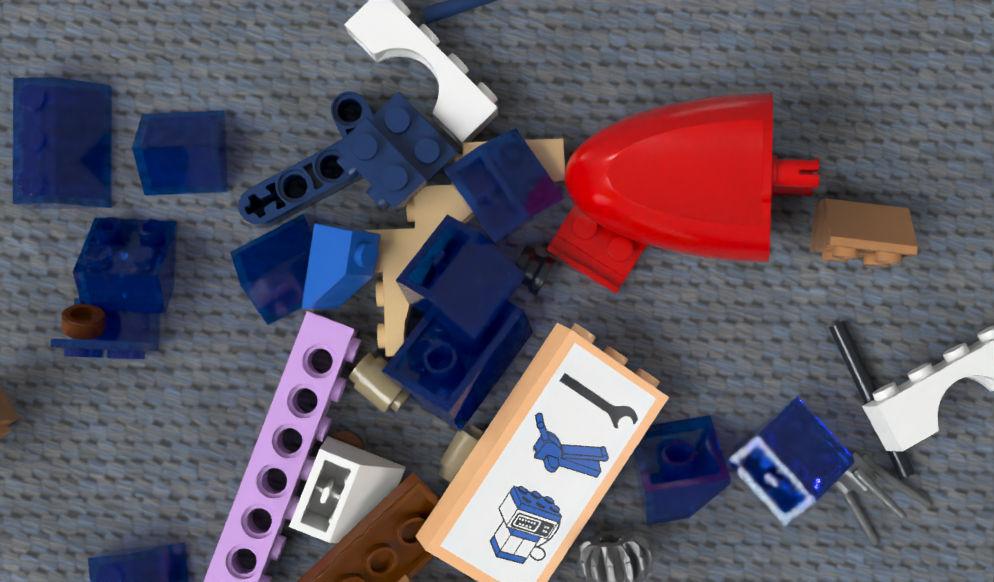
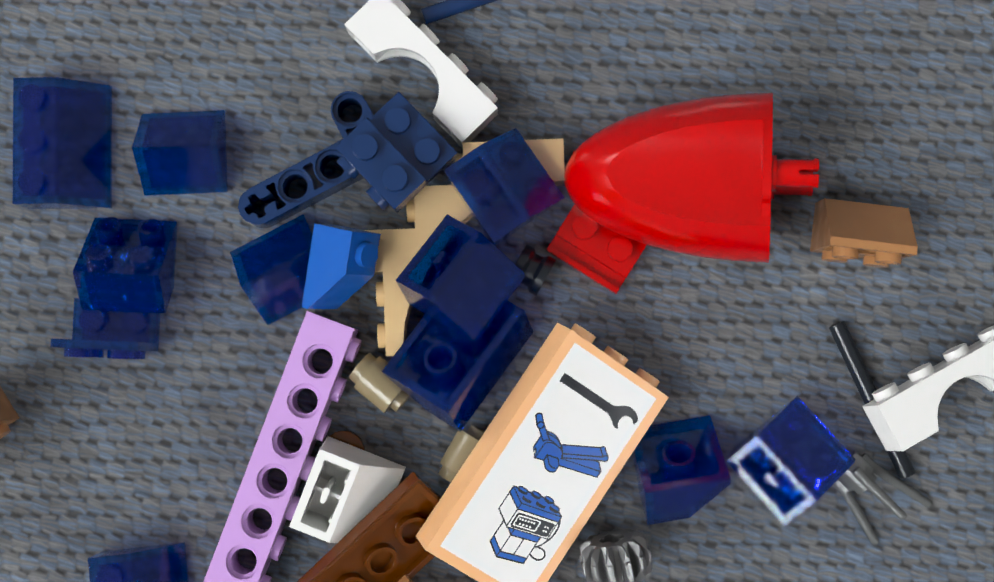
reddish brown tile [61,304,106,340] -> none

